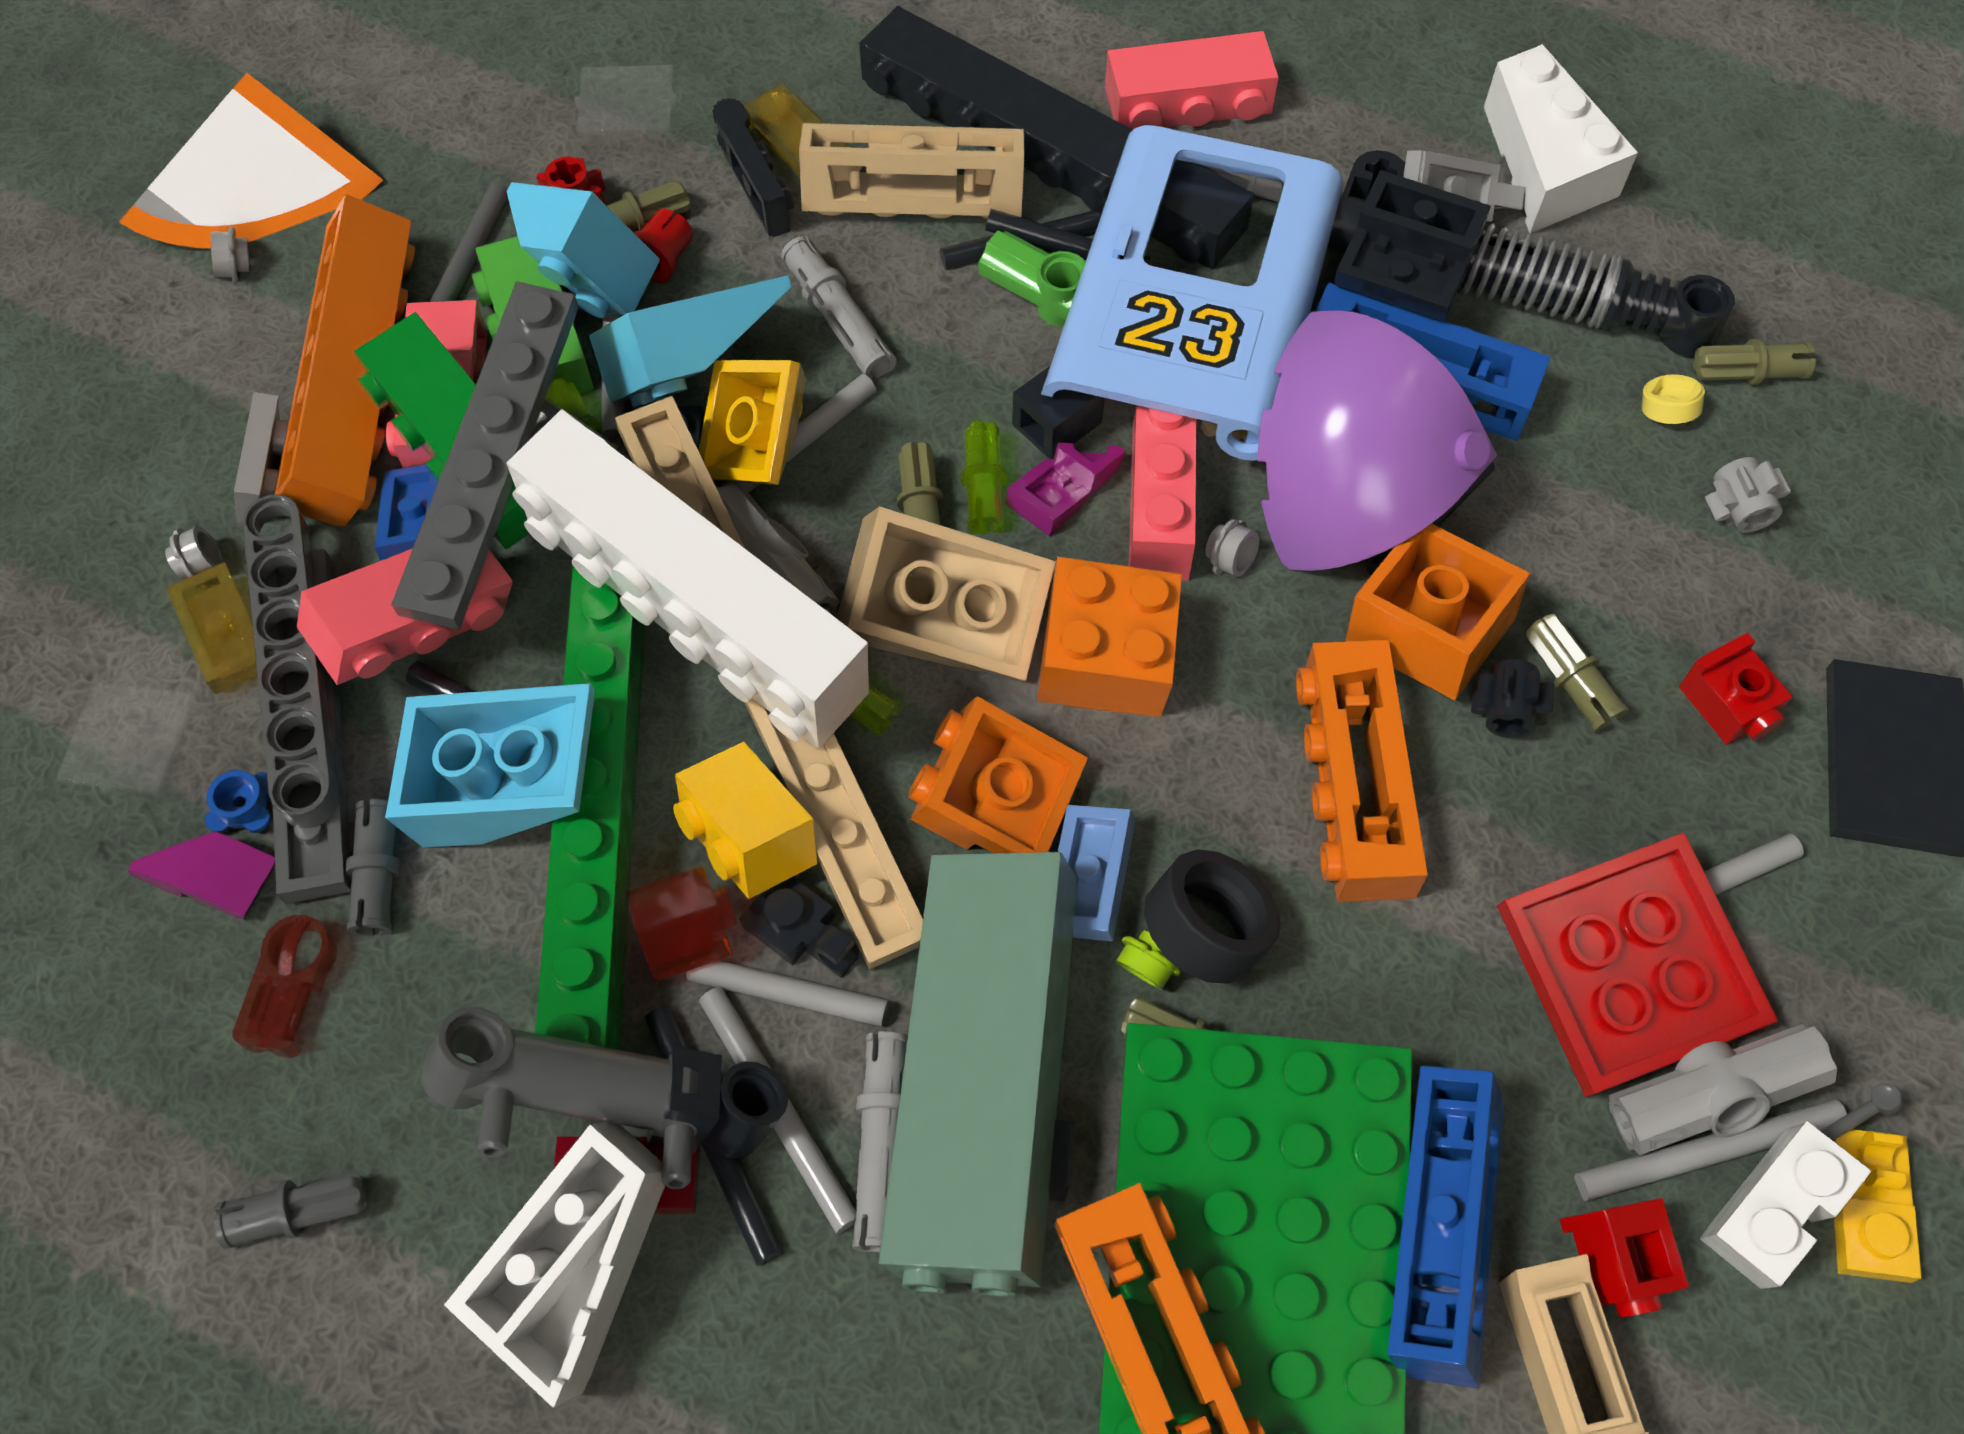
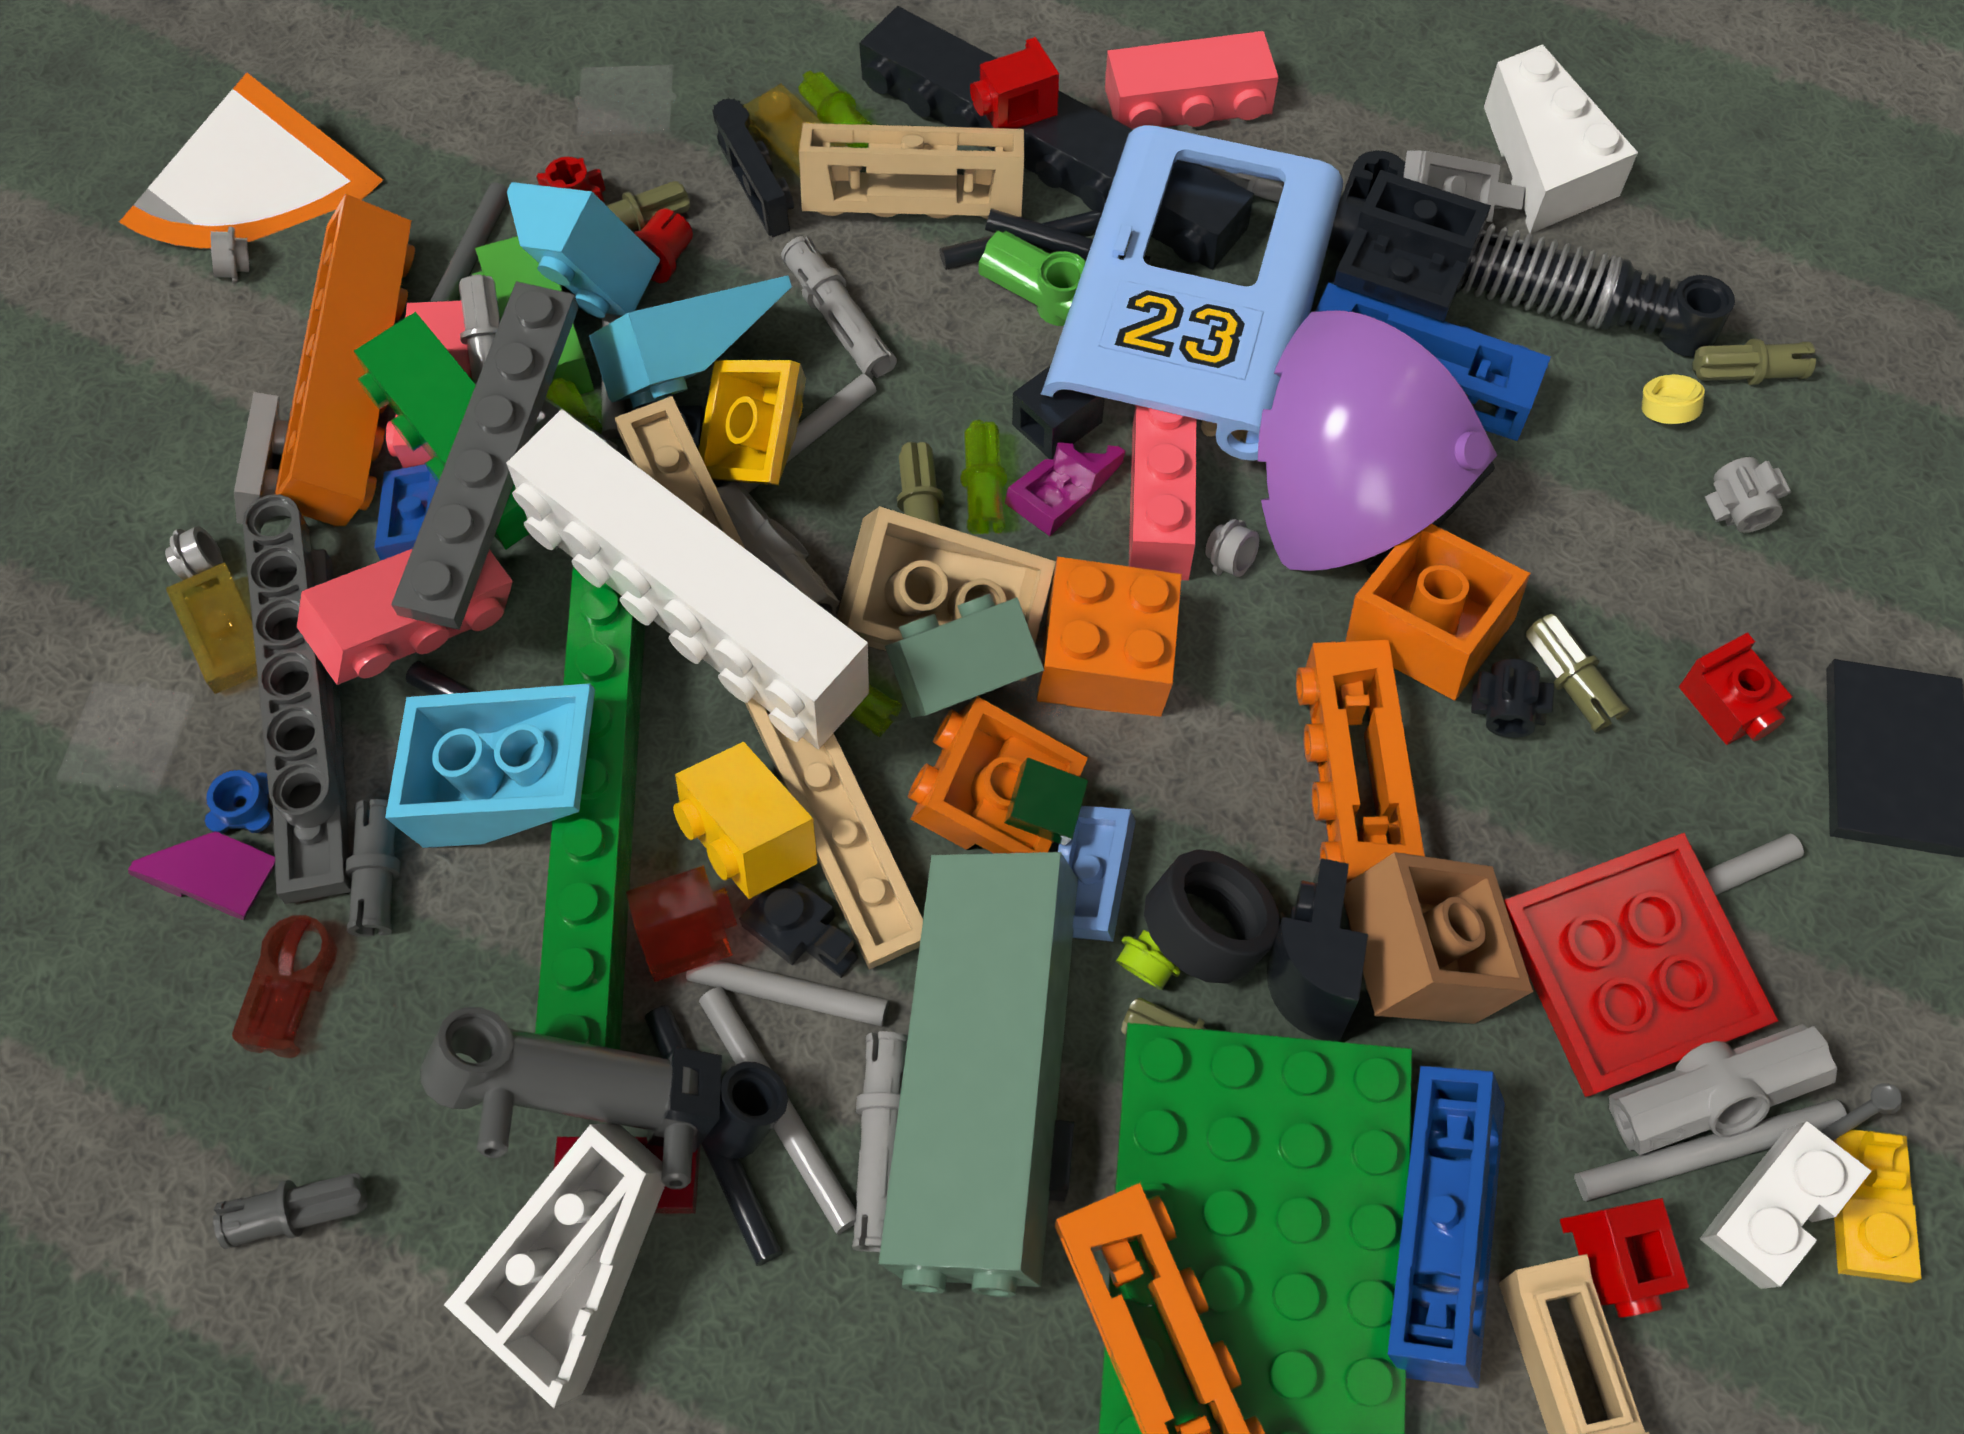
none -> light grey axle [459,274,500,384]
none -> clear neon green axle [798,70,873,148]
none -> sand green brick [885,593,1044,718]
none -> red brick [970,37,1059,129]
none -> dark green tile [1004,758,1088,846]
none -> black brick [1267,858,1368,1042]
none -> medium nougat brick [1344,852,1533,1024]

